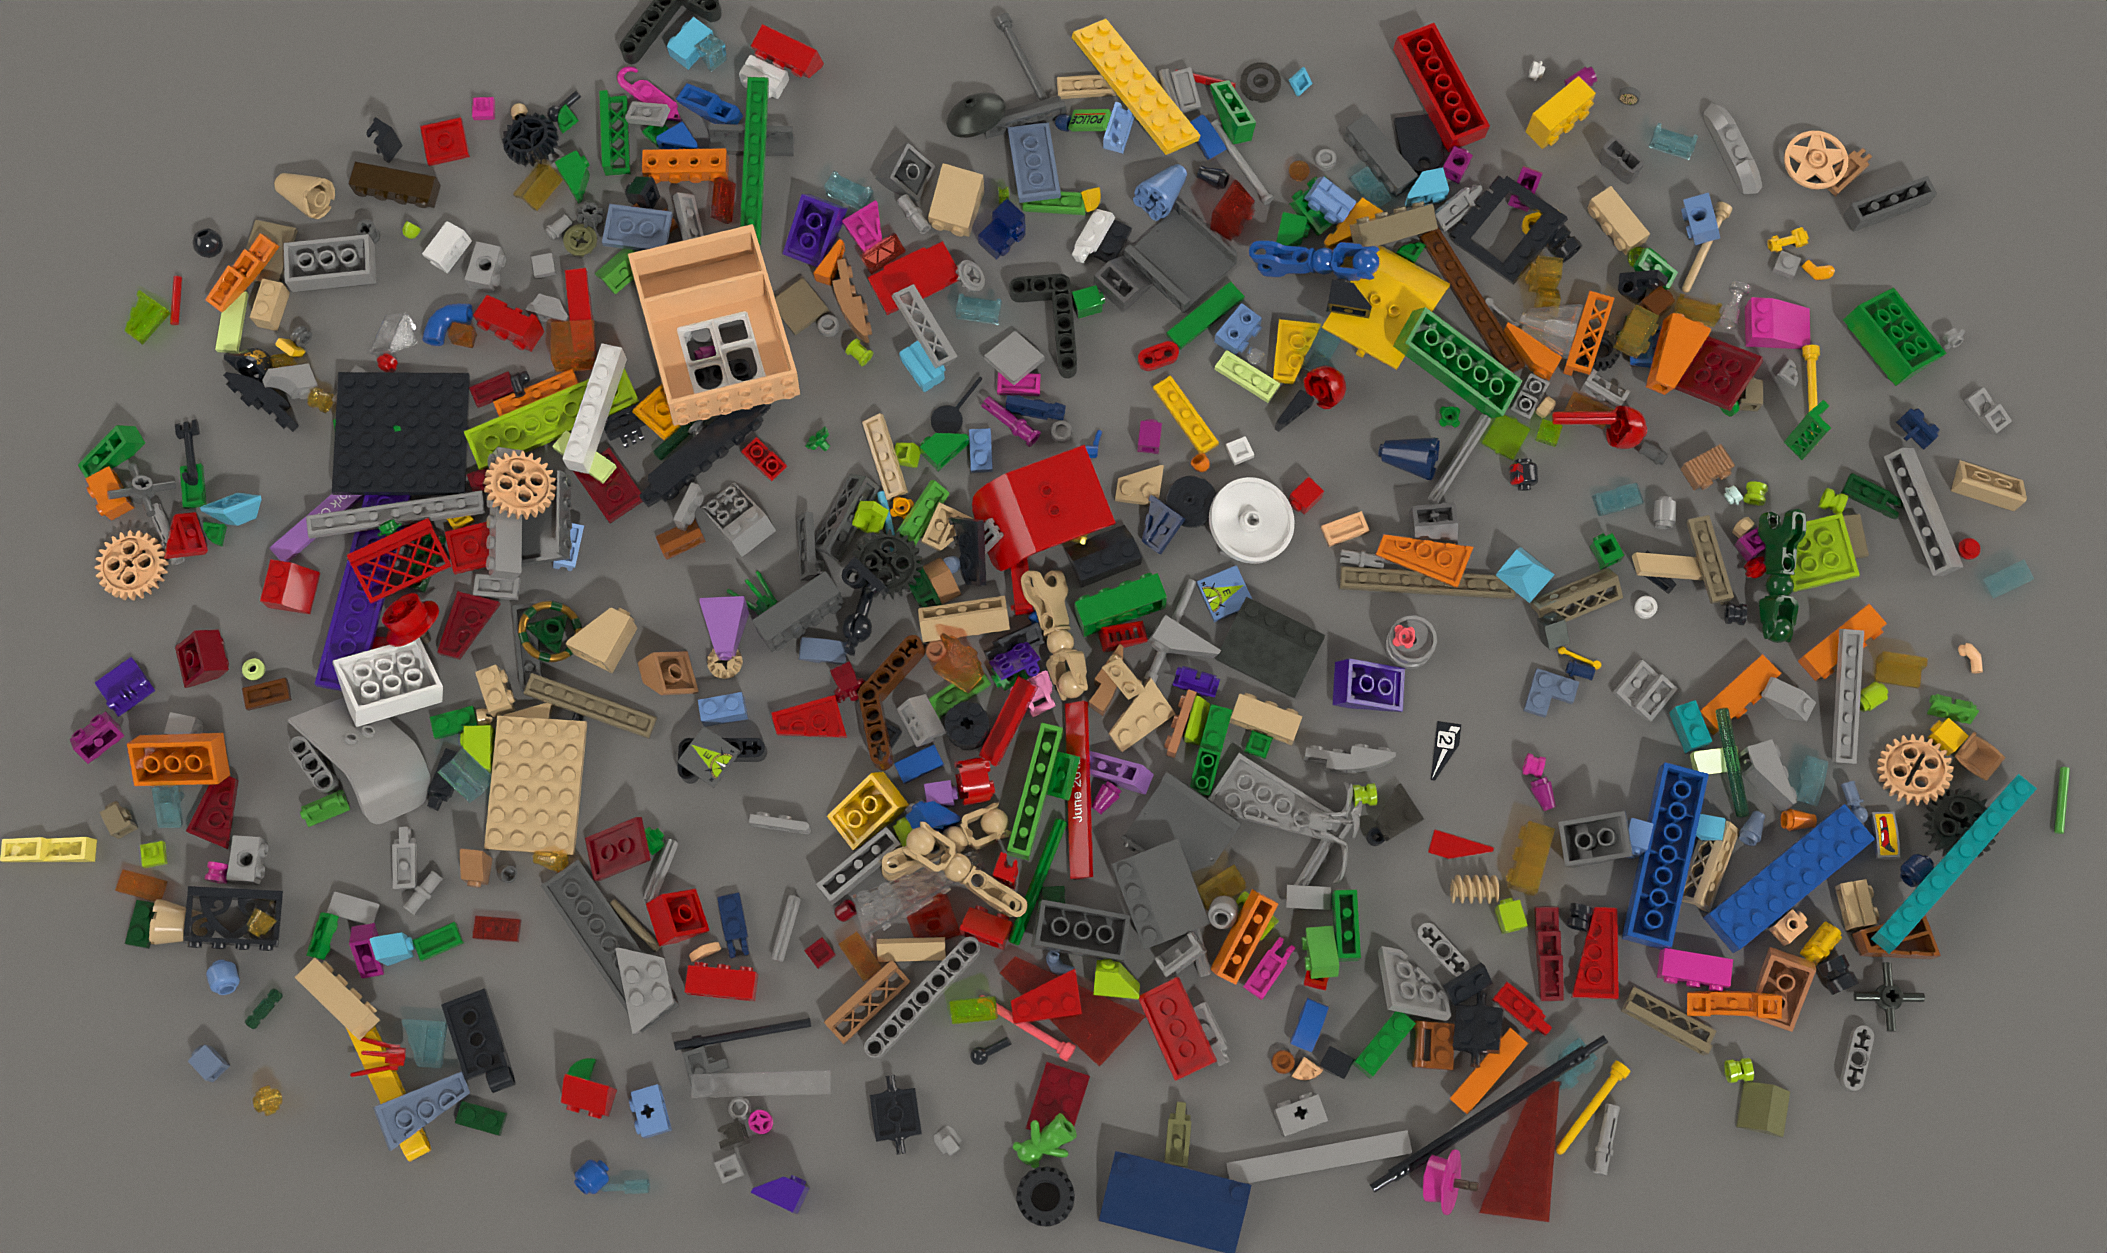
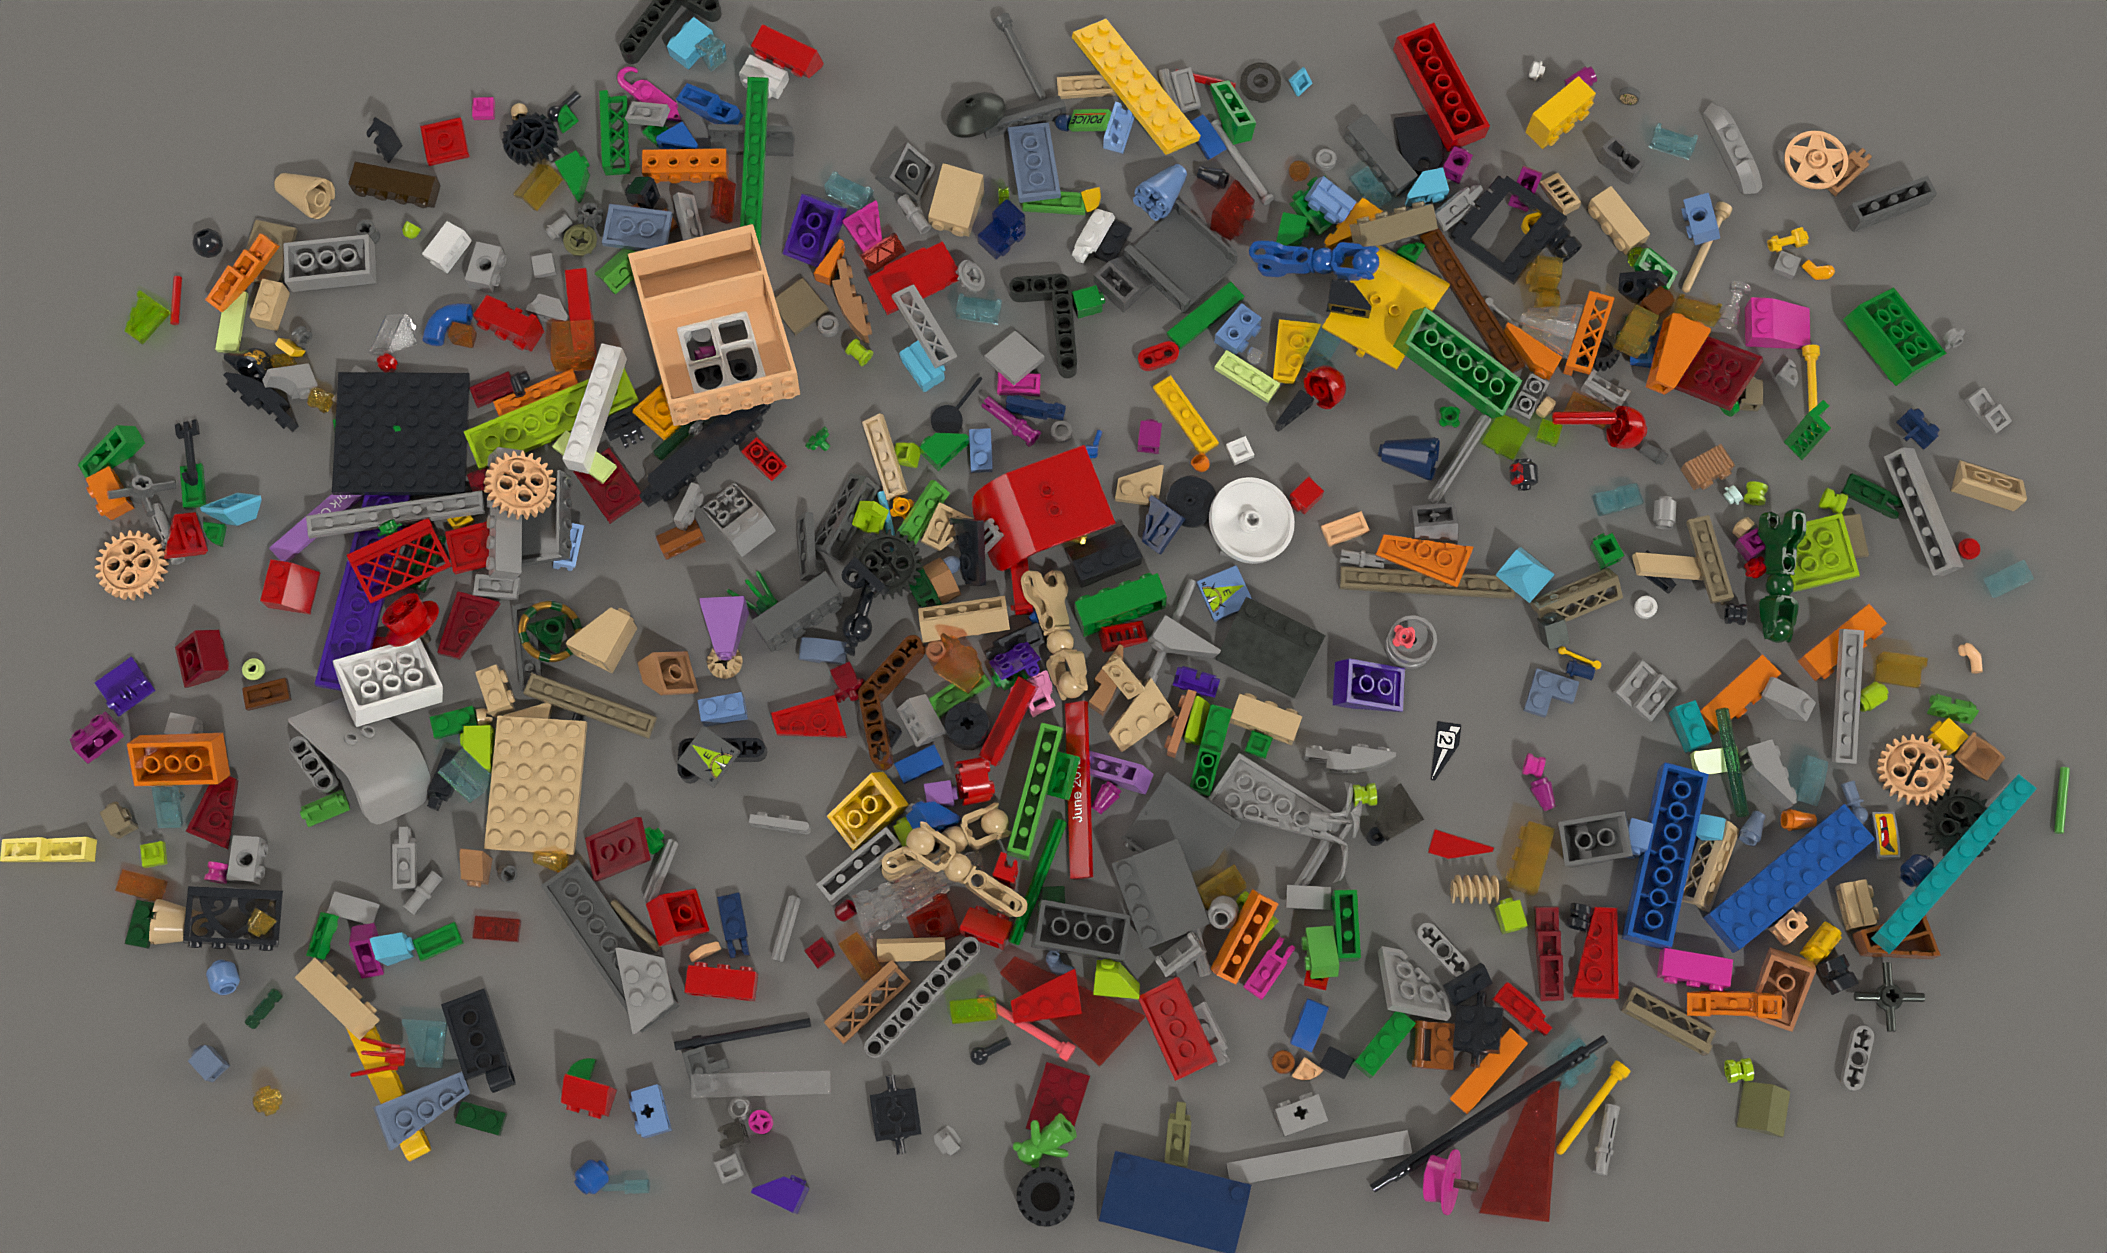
none -> tan slope [1539,173,1581,215]

